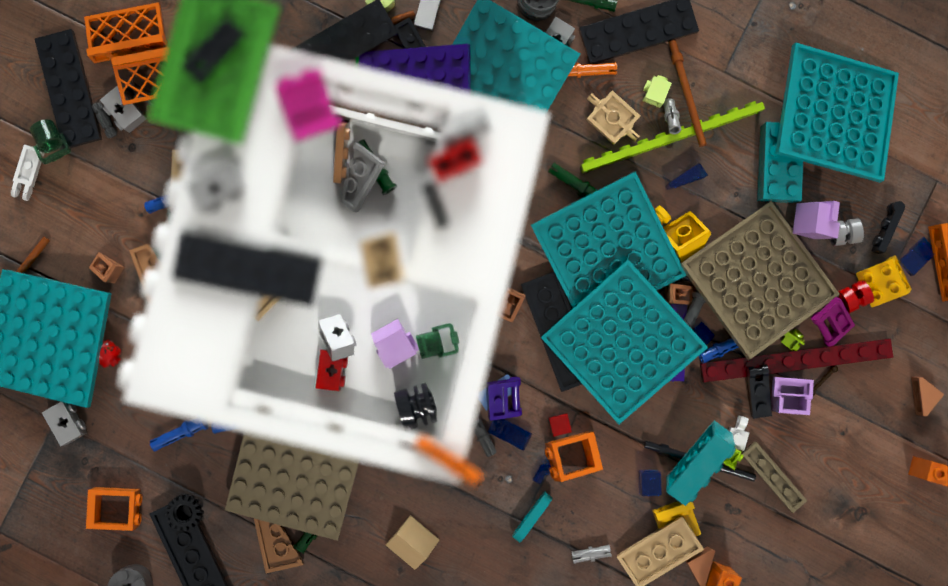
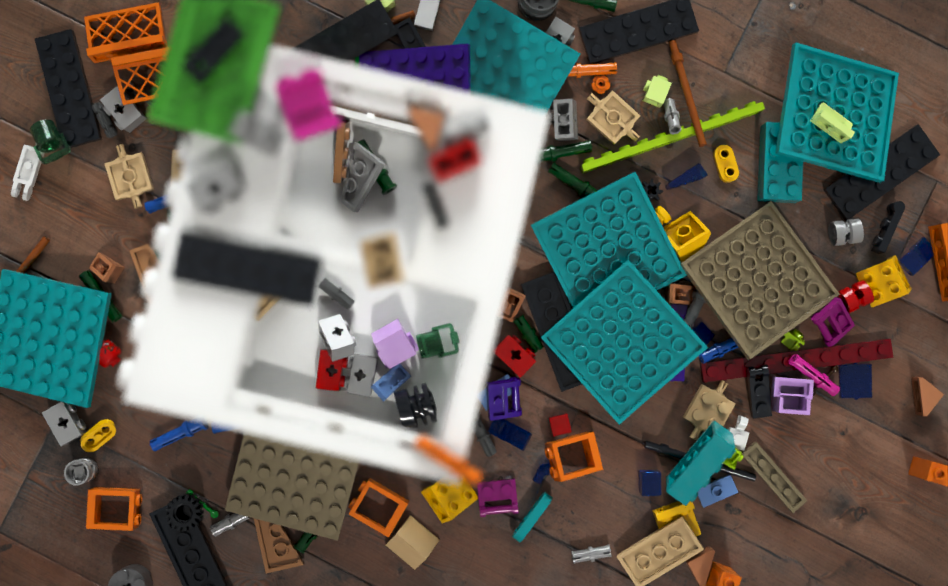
lavender plate [793,201,840,239] -> none
none -> light grey wheel [64,457,98,485]
none -> dark green pin [79,270,123,323]
none -> yellow plate [80,419,116,452]
none -> tan plate [104,144,154,209]
none -> green hinge [186,490,219,518]
none -> light grey pin [210,513,250,537]
none -> light grey brick [227,110,287,156]
none -> dark grey axle [318,278,355,309]
none -> light grey brick [345,354,379,397]
none -> orange window [348,478,409,538]
none -> medium blue plate [371,363,411,402]
none -> nougat slope [407,107,445,154]
none -> yellow bracket [421,477,478,523]
none -> magenta plate [477,478,519,517]
none -> red brick [493,334,536,378]
none -> dark green pin [513,315,544,353]
none -> dark green pin [537,140,592,165]
none -> light grey brick [553,99,578,141]
none -> orange plate [591,75,610,94]
none -> black gear [642,179,663,202]
none -> tan plate [683,380,736,441]
none -> medium blue plate [697,474,738,508]
none -> yellow plate [713,145,739,183]
none -> dark pink pin [789,354,840,396]
none -> yellowish green panel [810,102,855,143]
none -> black plate [824,124,940,221]
none -> clear blue piece [839,363,872,400]

